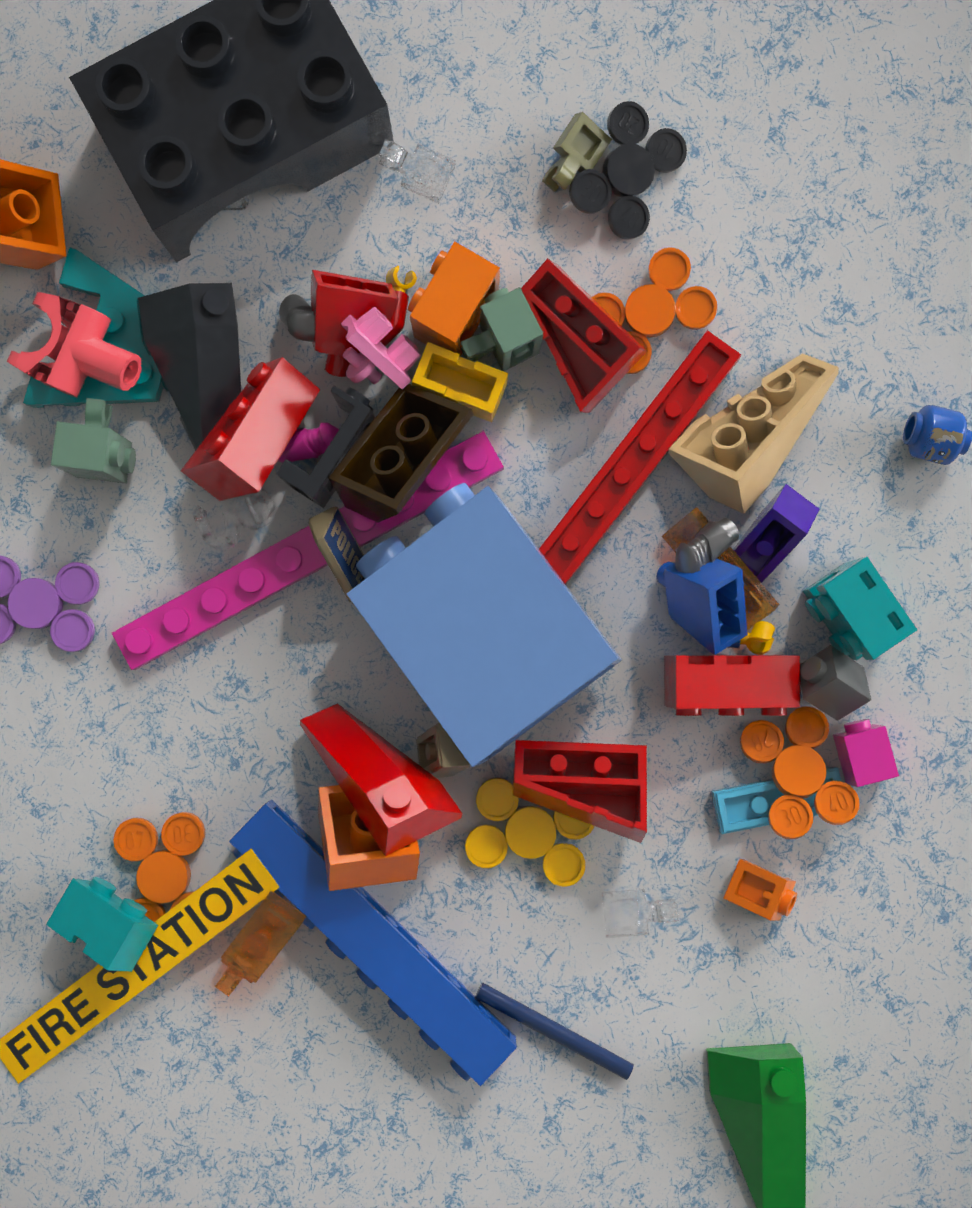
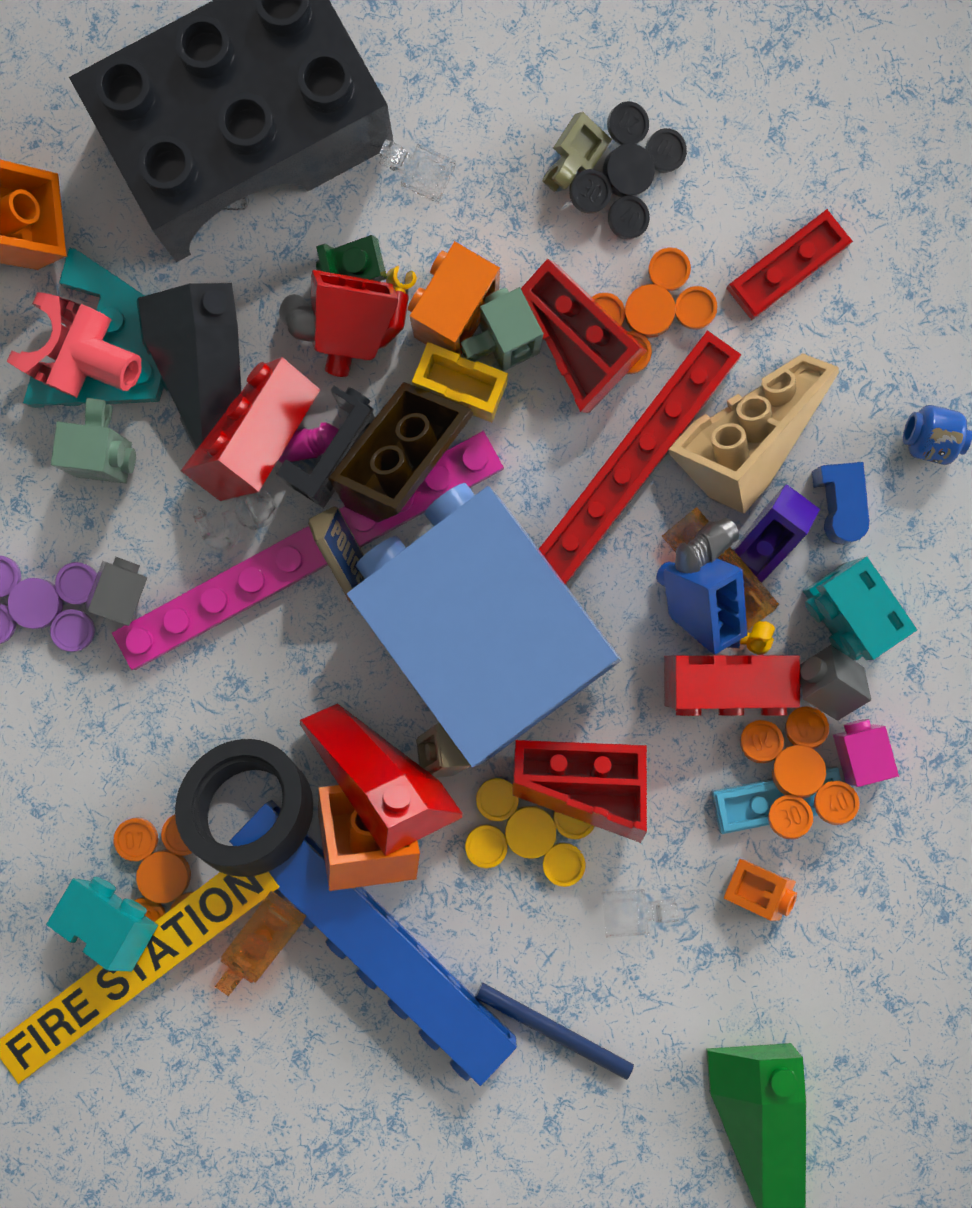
bright pink hips [341,307,421,389] -> none
none -> dark grey brick [84,556,148,626]
none -> black tyre [175,739,313,877]
none -> dark green bracket [316,235,387,281]
none -> red tile [726,209,853,320]
none -> blue leg [812,462,870,545]

